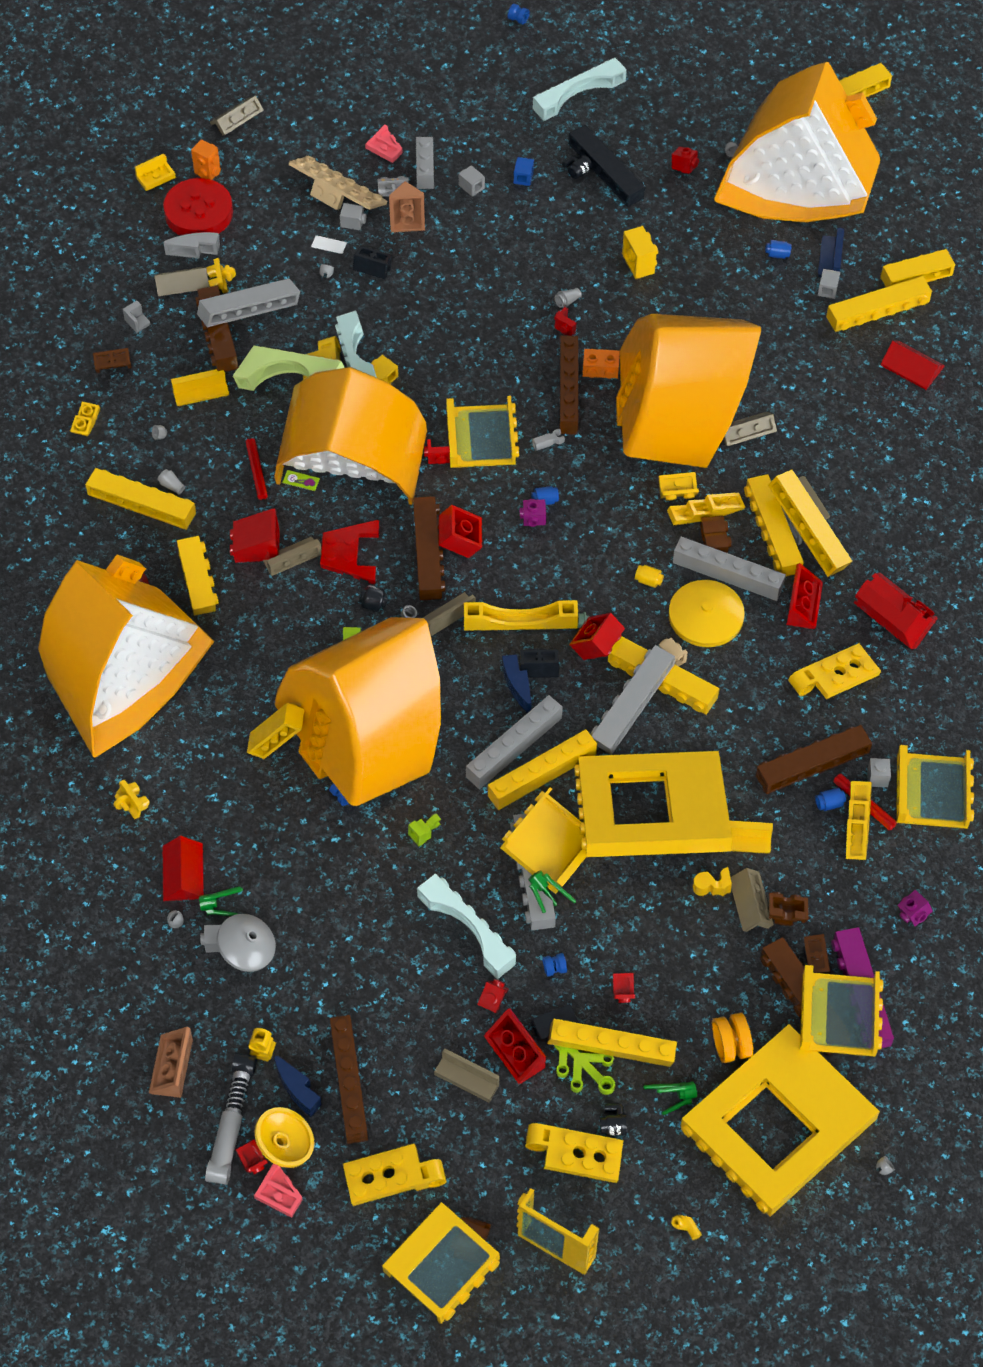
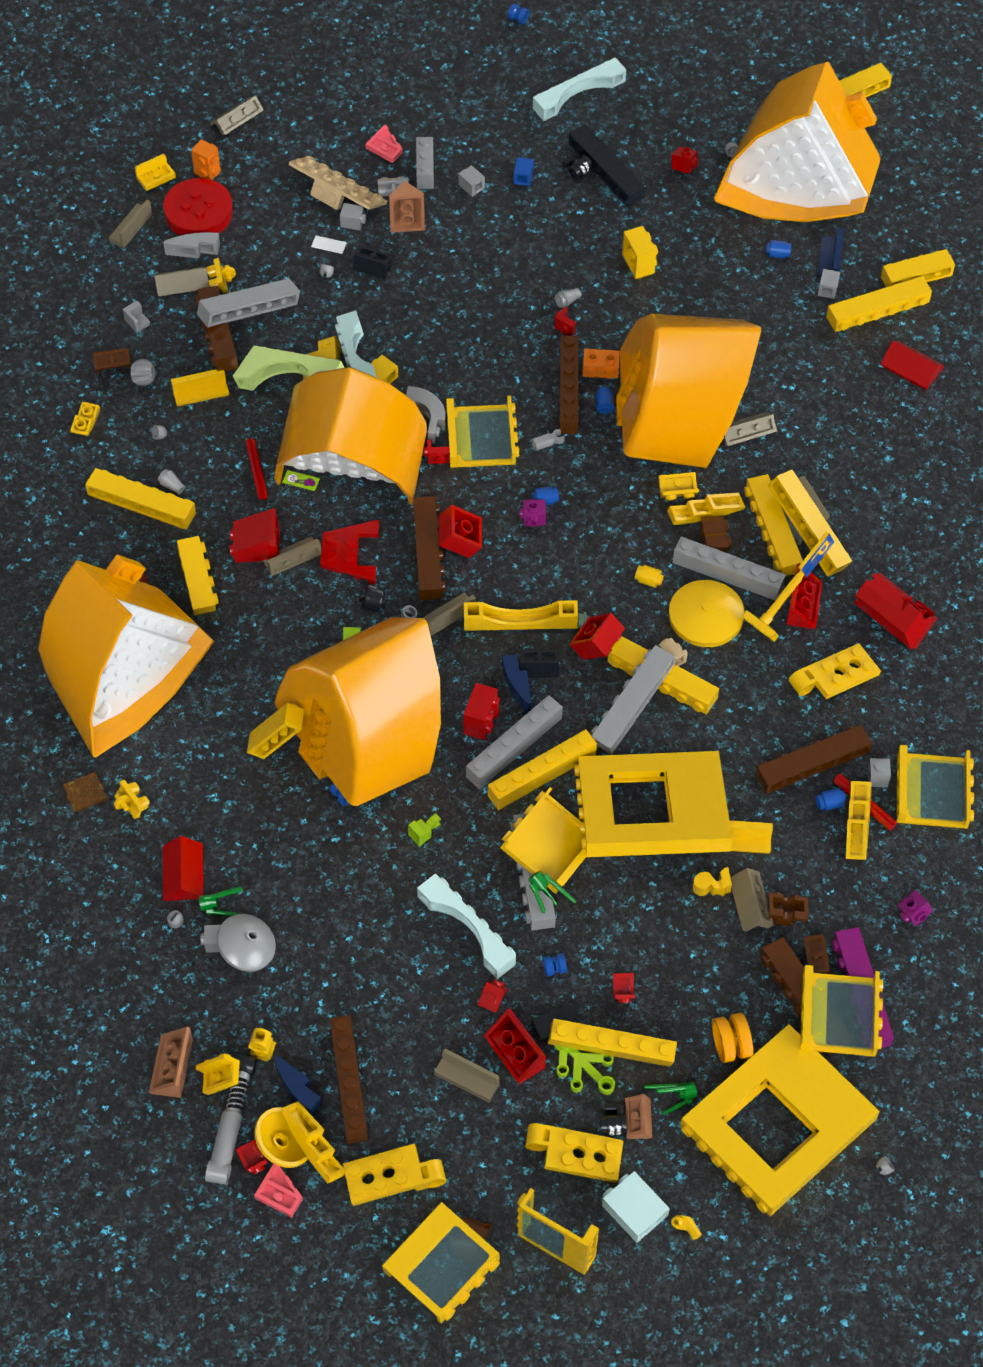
none -> clear orange piece [63,772,107,812]
none -> dark tan panel [109,200,152,248]
none -> light grey piece [130,359,155,386]
none -> yellow bracket [196,1054,240,1095]
none -> yellow slope [281,1101,346,1183]
none -> light grey arch [406,386,445,444]
none -> red brick [463,683,501,740]
none -> blue brick [595,387,614,414]
none -> light aqua brick [602,1171,670,1243]
none -> nougat slope [625,1094,652,1139]
none -> yellow piece [742,531,834,642]

